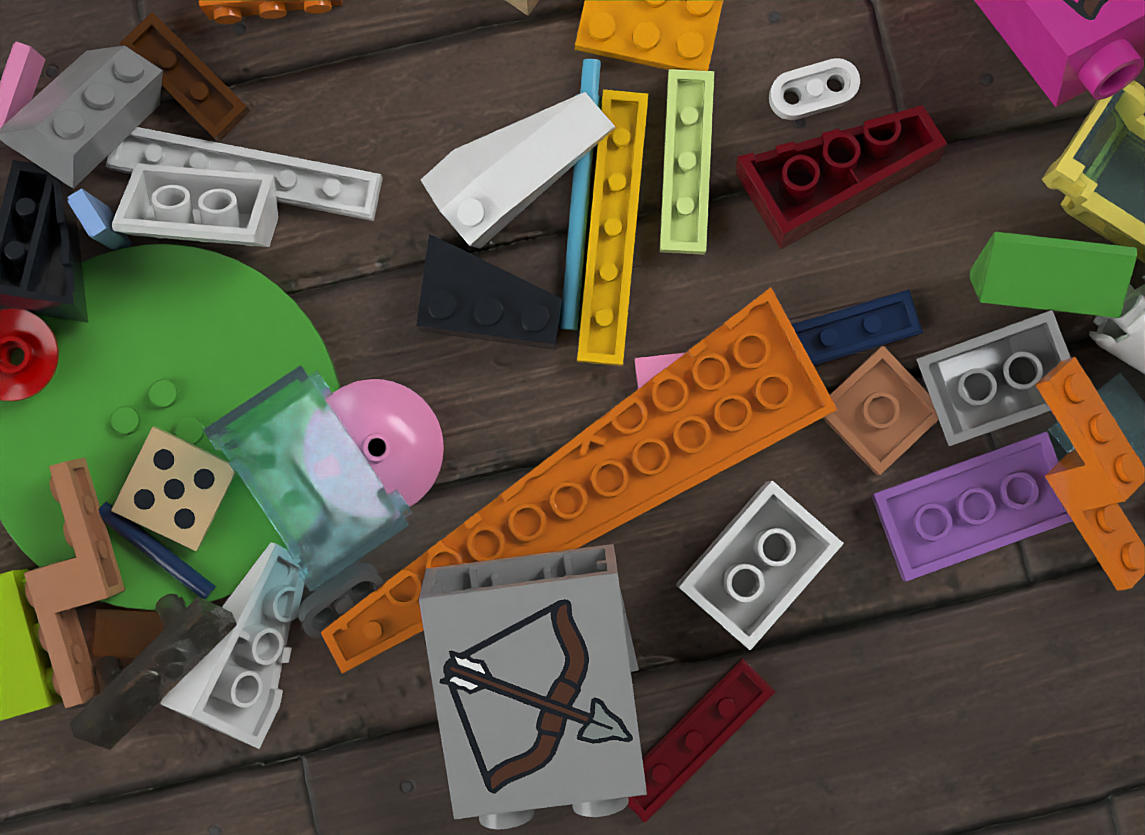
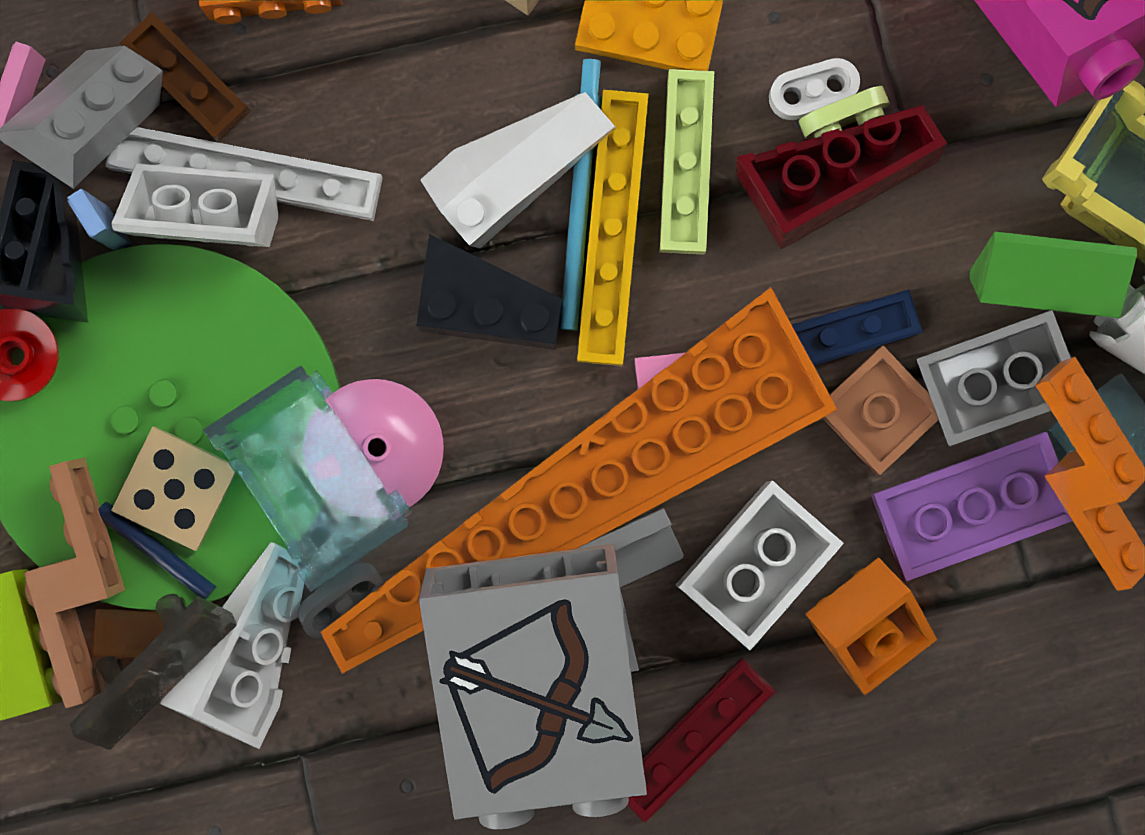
none -> light grey panel [579,508,684,588]
none -> yellowish green plate [798,86,890,139]
none -> orange slope [805,557,937,695]

